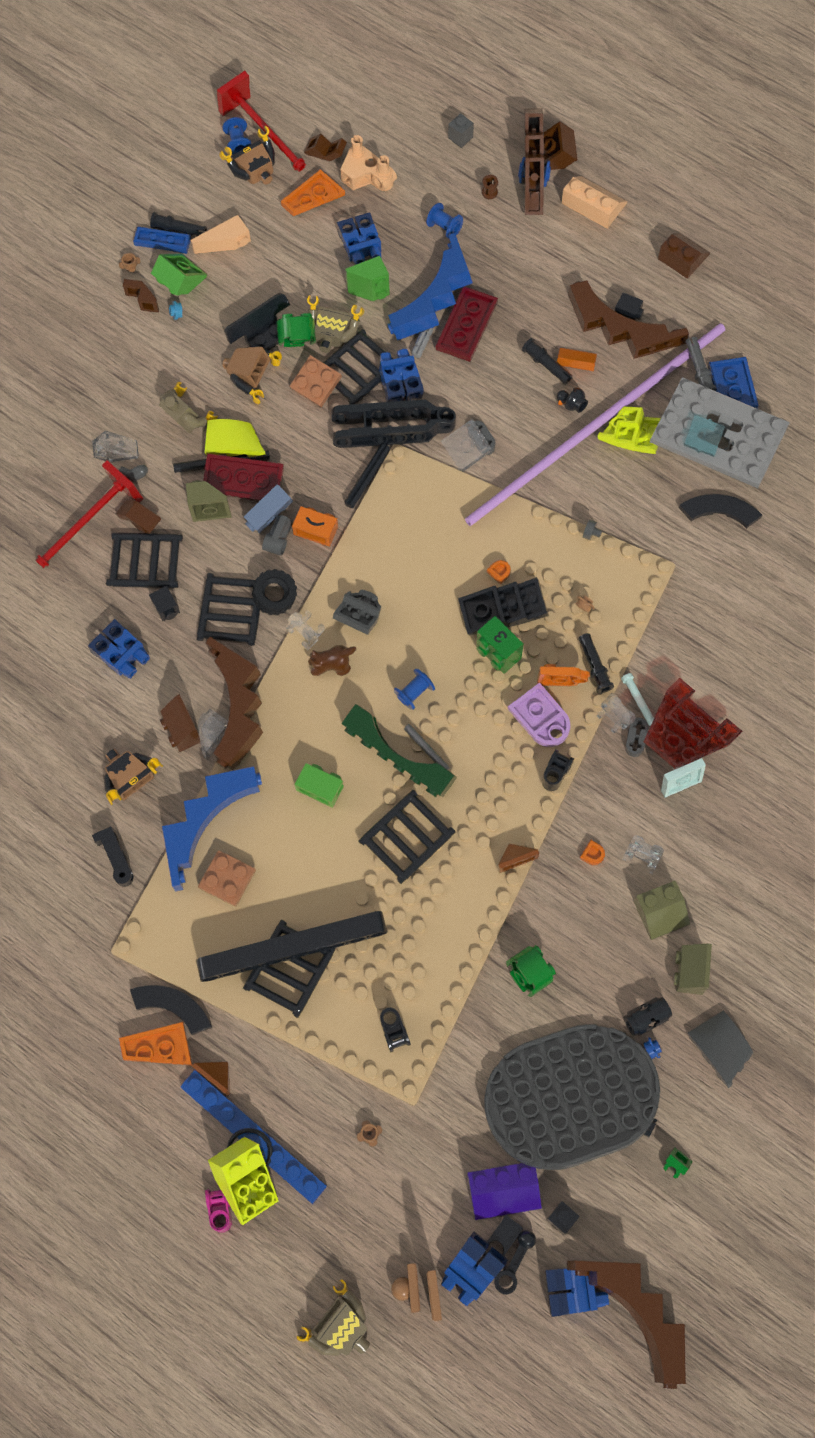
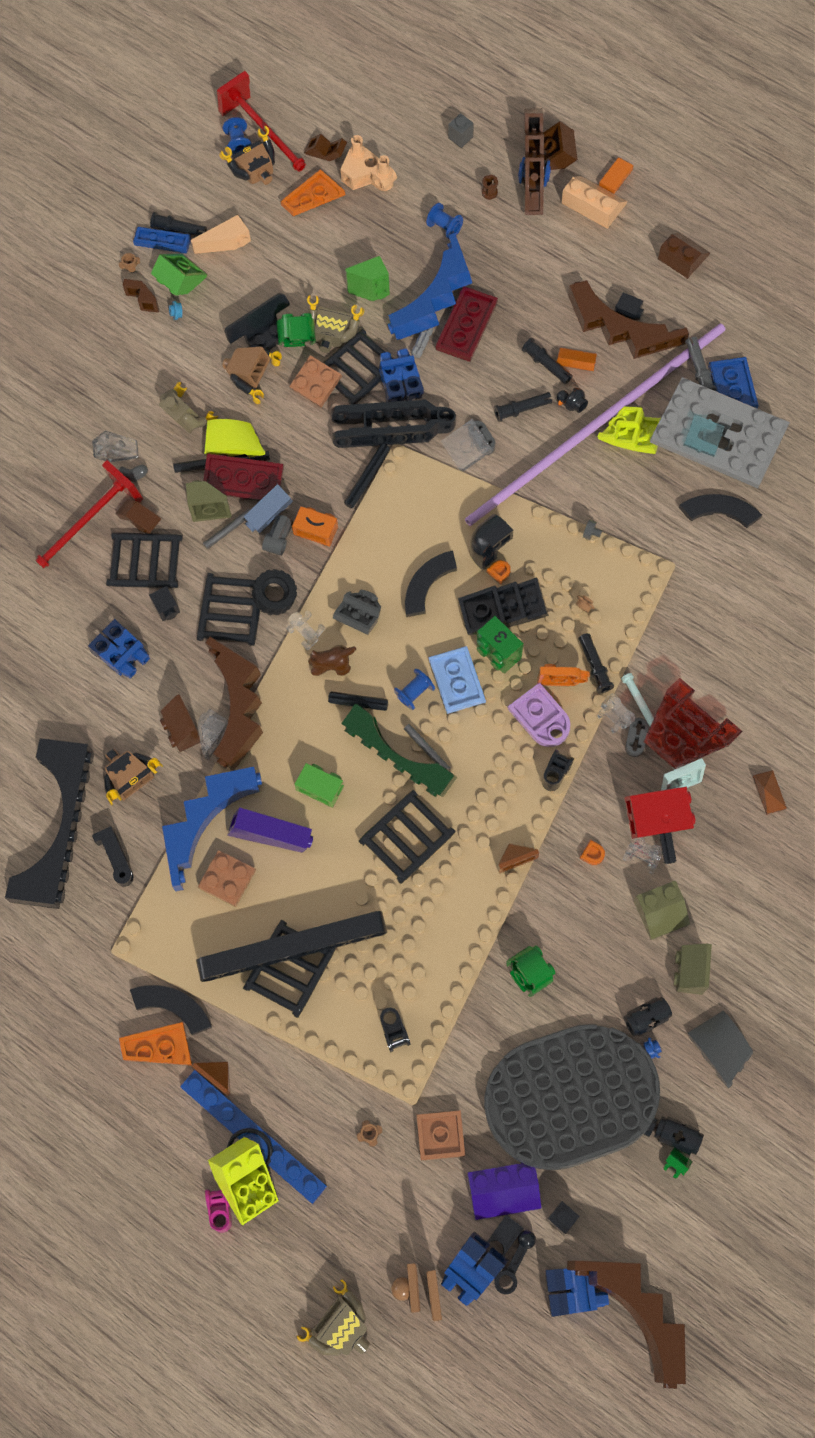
blue hips [337,212,381,265] -> none
none -> black arch [5,738,94,909]
none -> flat silver bar [203,509,250,549]
none -> dark purple slope [227,807,313,853]
none -> black axle [328,691,388,711]
none -> black tile [405,550,457,617]
none -> nougat plate [417,1110,465,1161]
none -> light blue tile [428,646,486,714]
none -> black brick [470,514,514,570]
none -> black pin [494,392,552,422]
none -> orange tile [599,157,634,194]
none -> red piece [624,786,695,864]
none -> black piece [654,1116,704,1155]
none -> dark orange slope [753,770,787,815]

